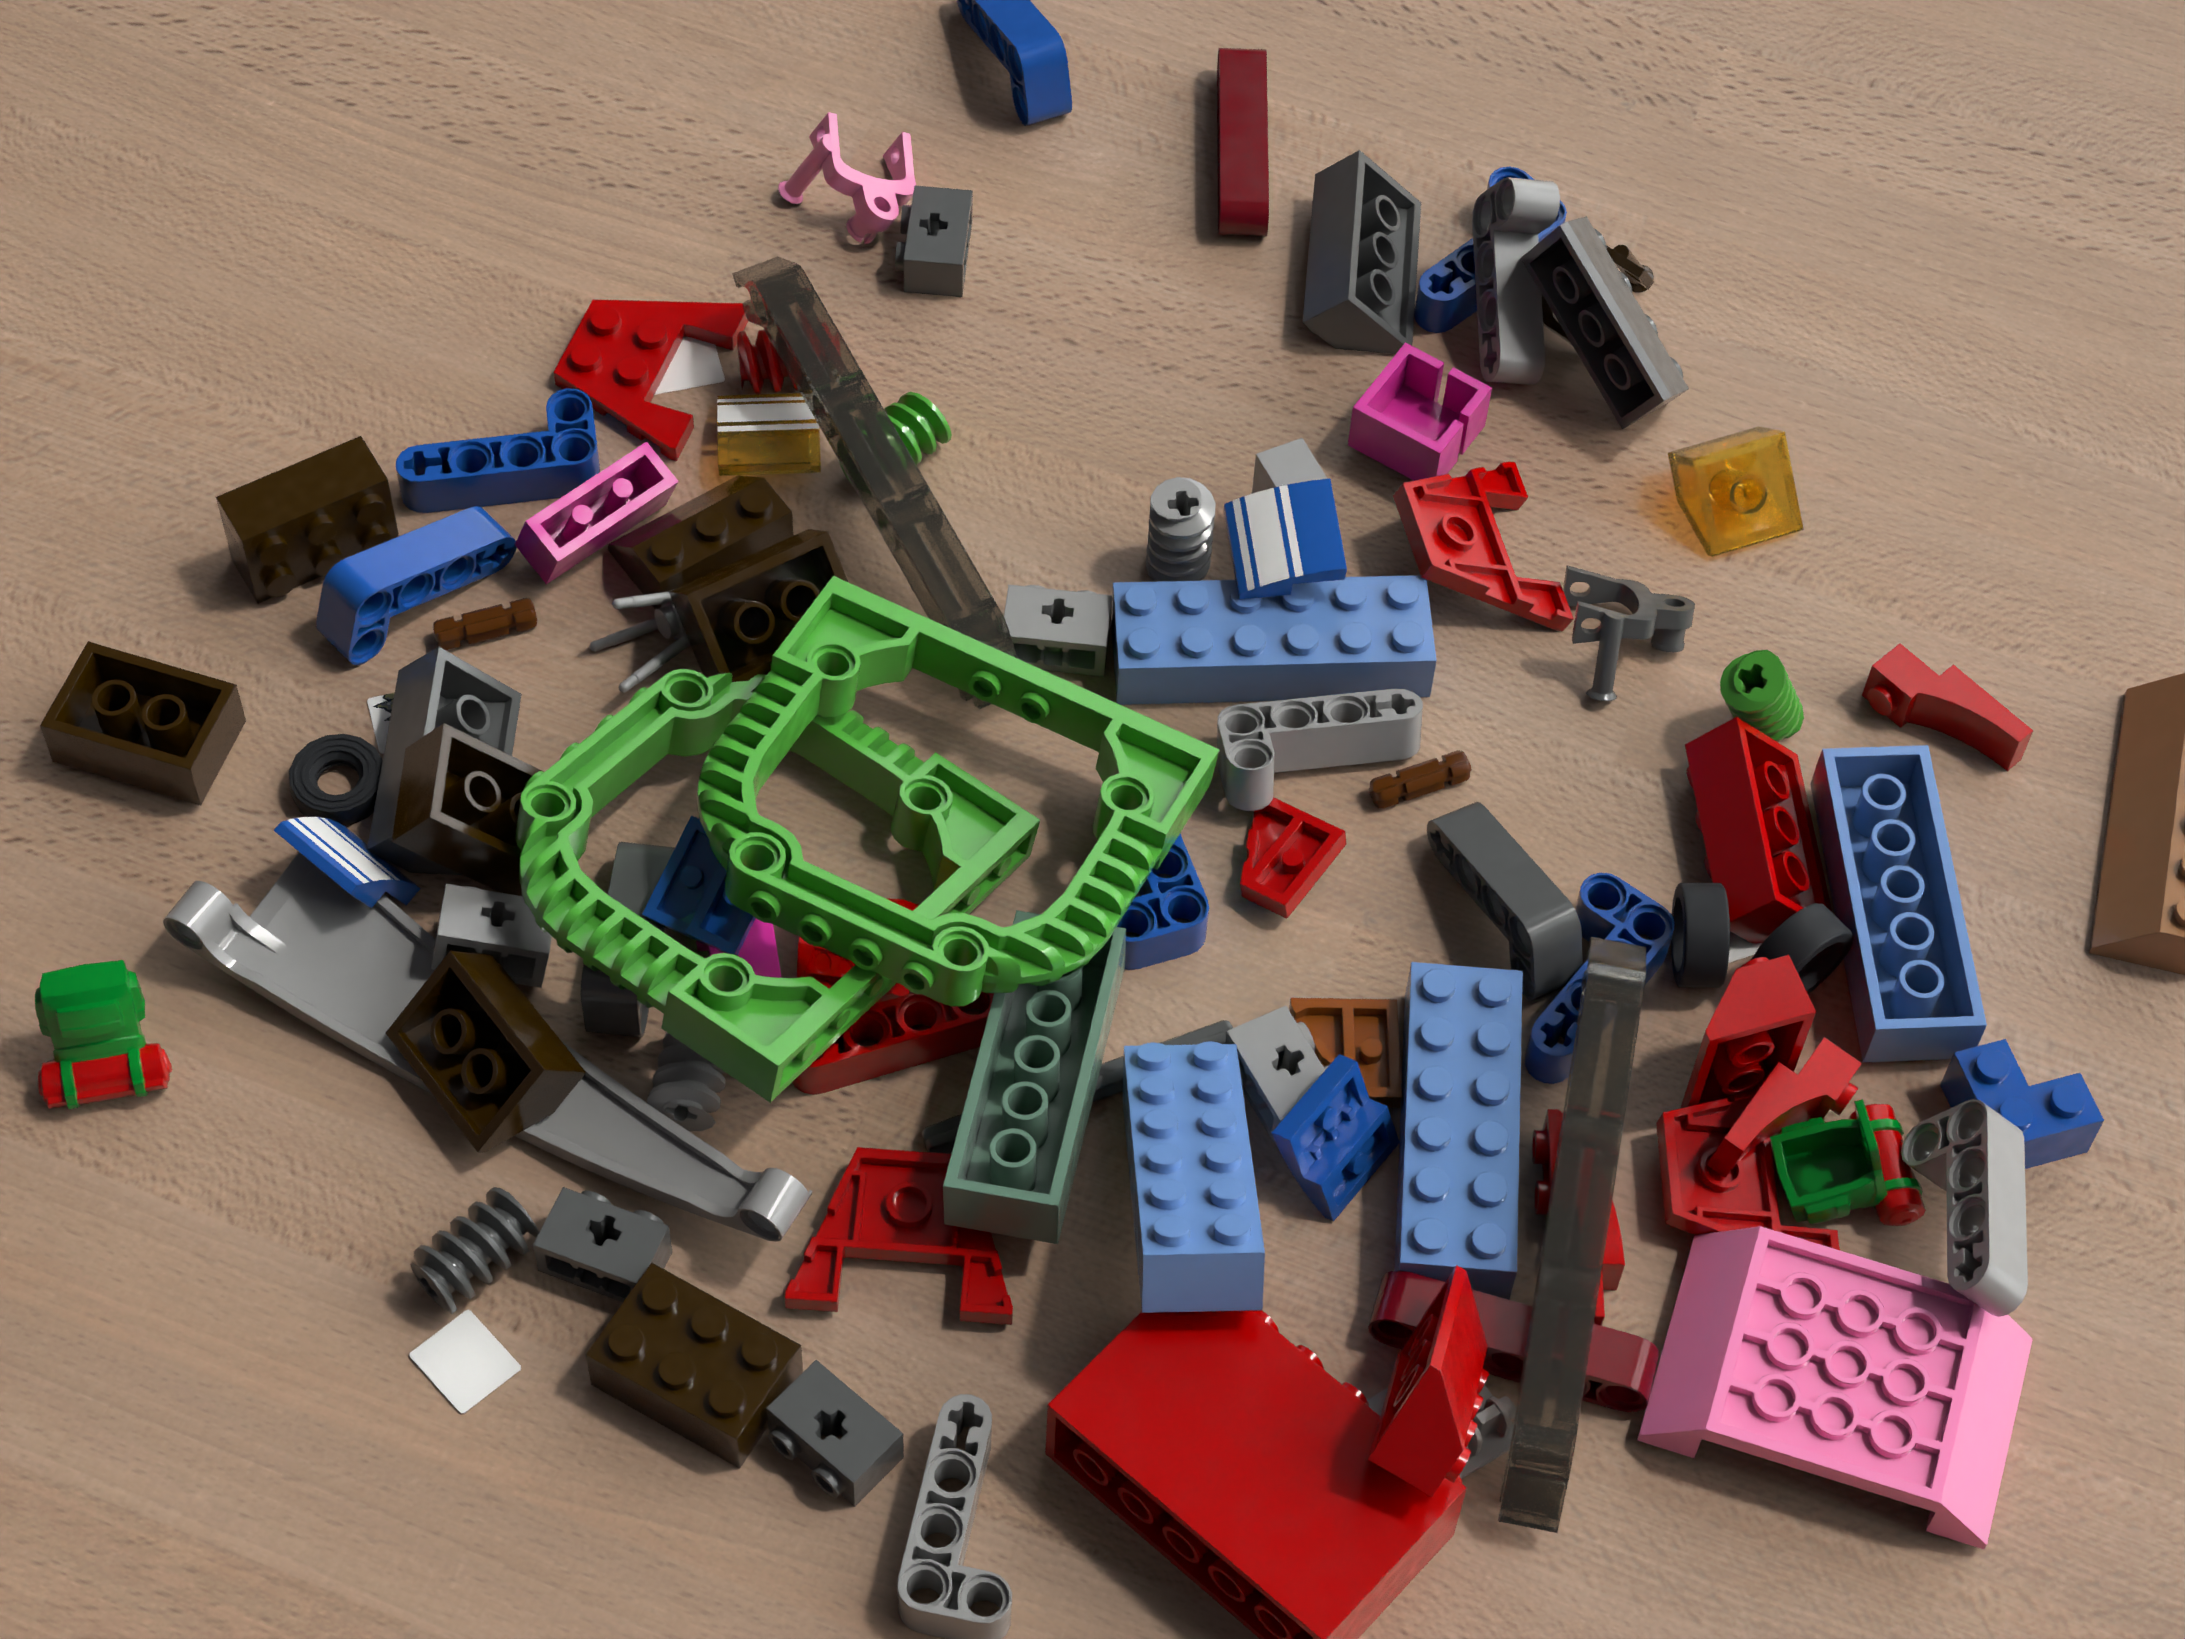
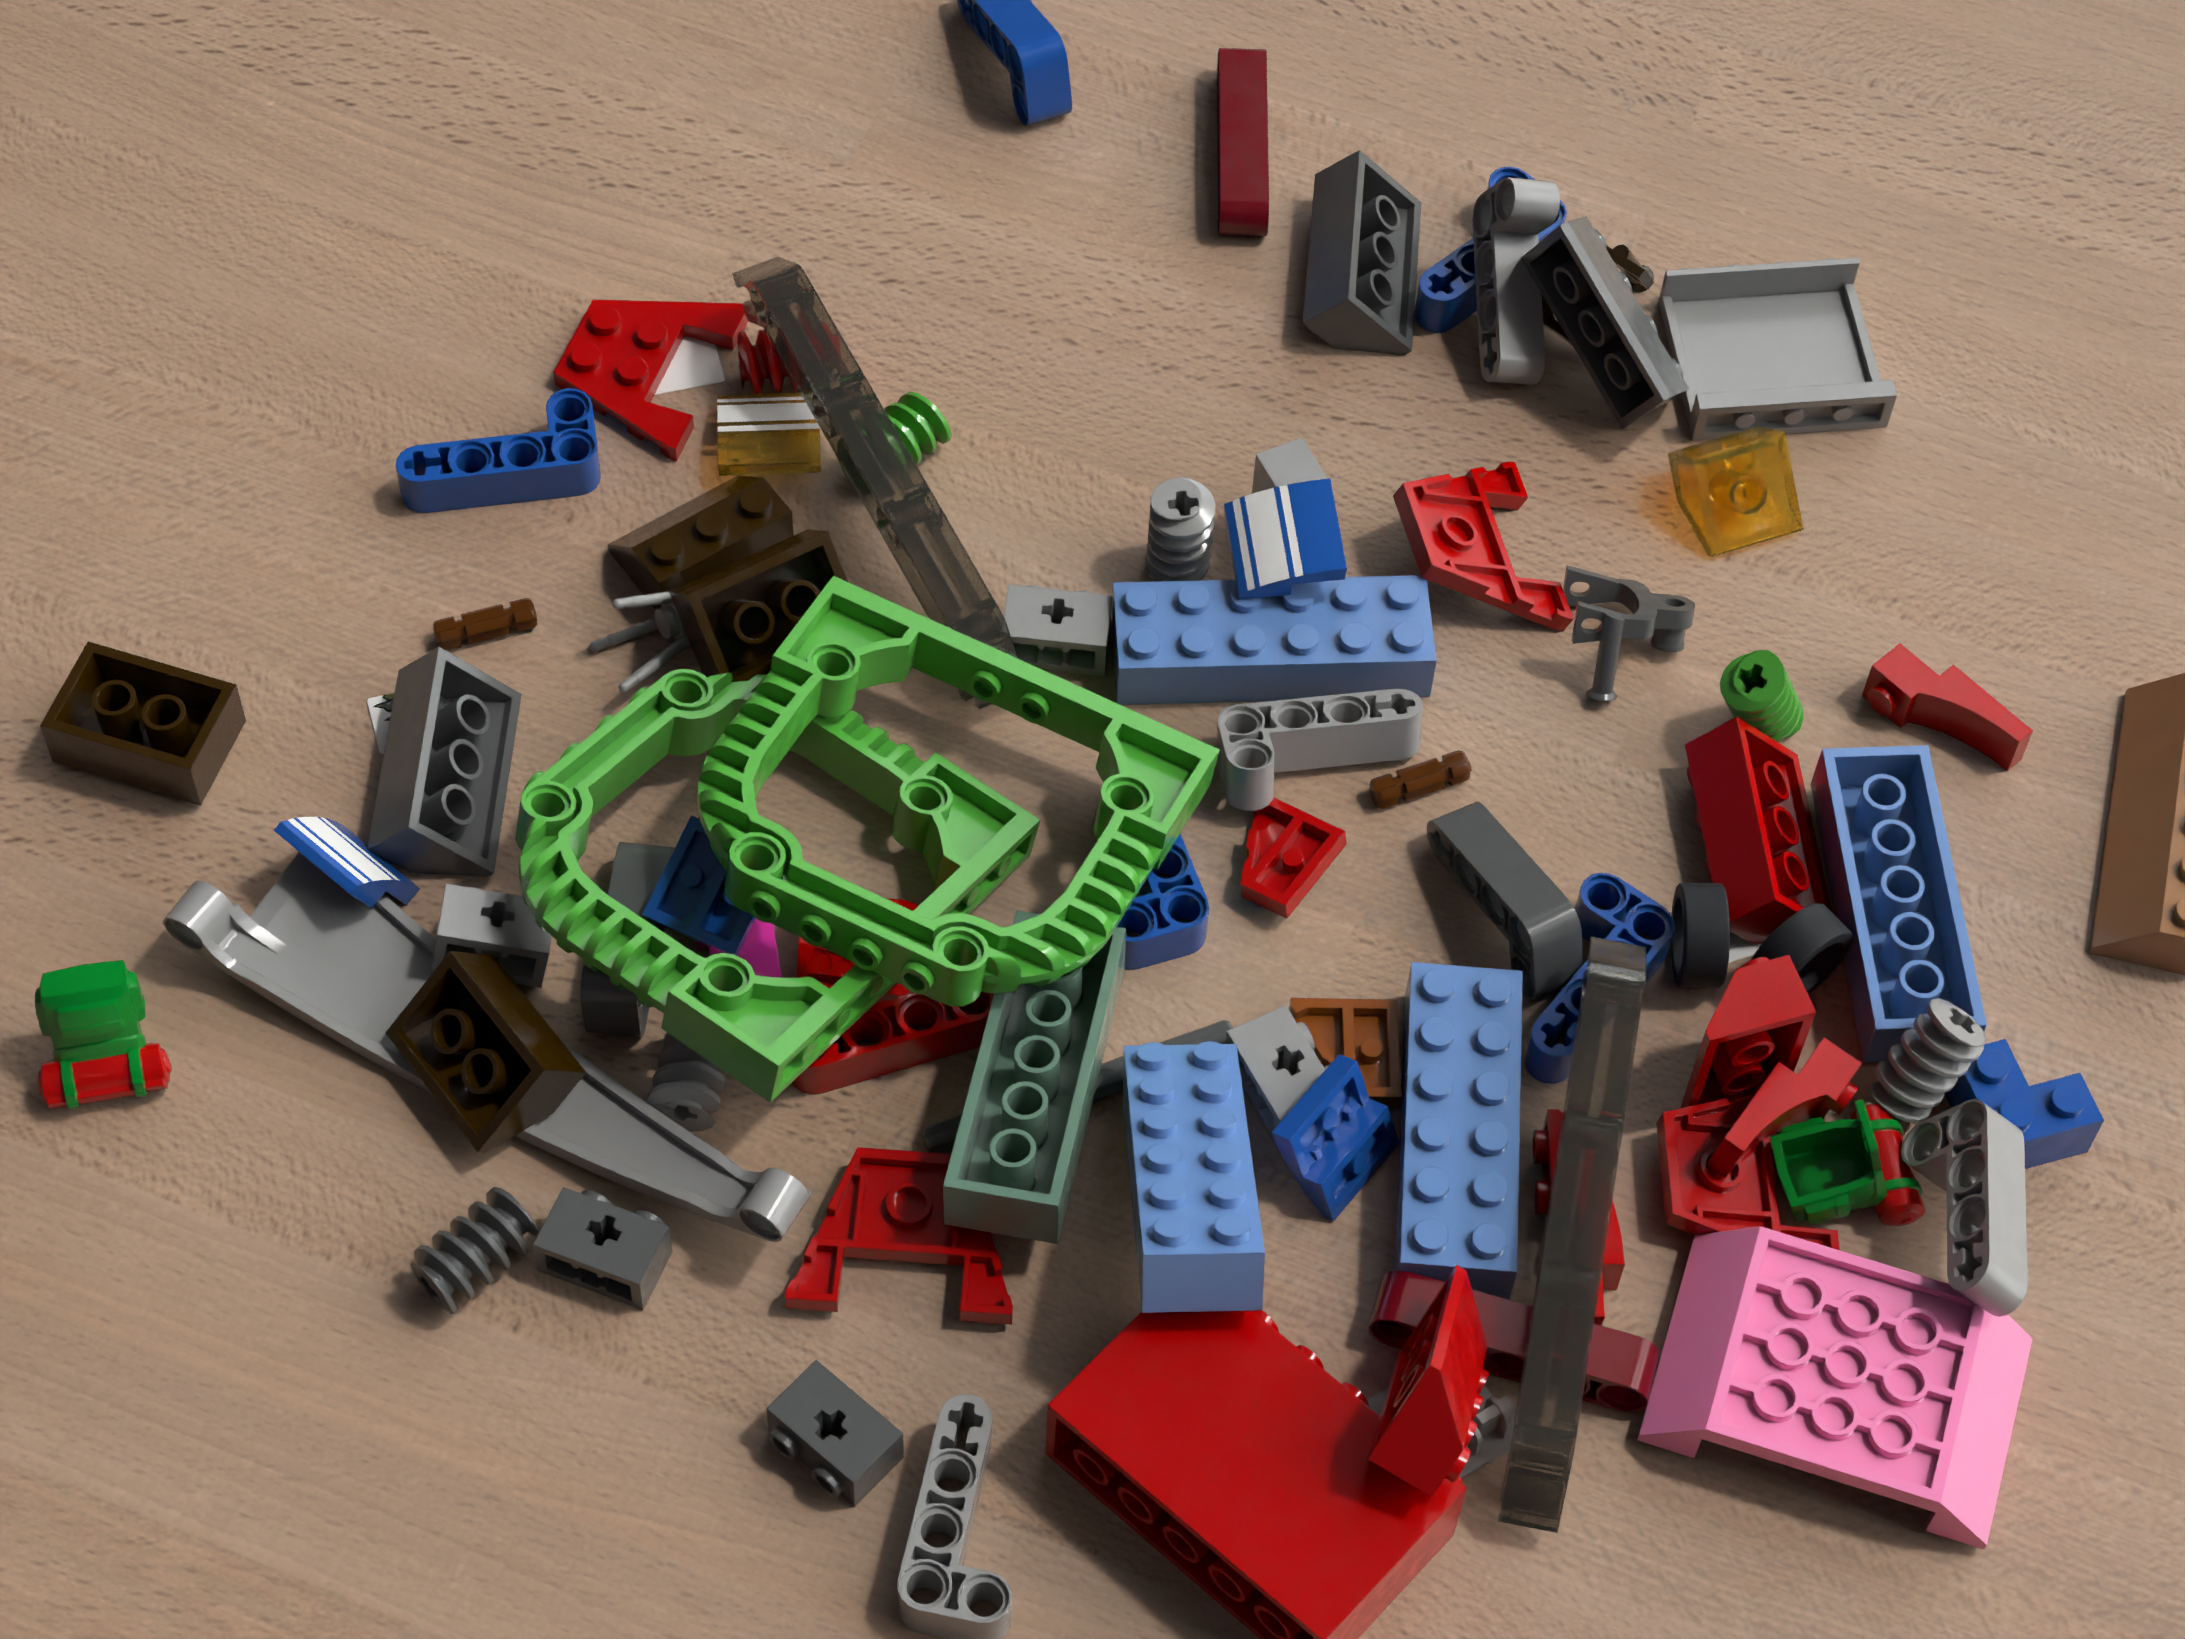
dark brown brick [216,436,399,604] -> none
black tyre [289,734,383,826] -> none
blue beam [316,506,517,665] -> none
dark brown brick [391,723,544,896] -> none
white sticker [410,1310,521,1413] -> none
dark pink brick [514,442,679,585] -> none
dark brown brick [586,1263,803,1469] -> none
bright pink piece [778,112,916,244] -> none
dark grey brick [895,185,973,297] -> none
dark pink piece [1348,342,1492,481] -> none
none -> light grey panel [1658,258,1897,441]
none -> light grey piece [1871,998,1986,1124]

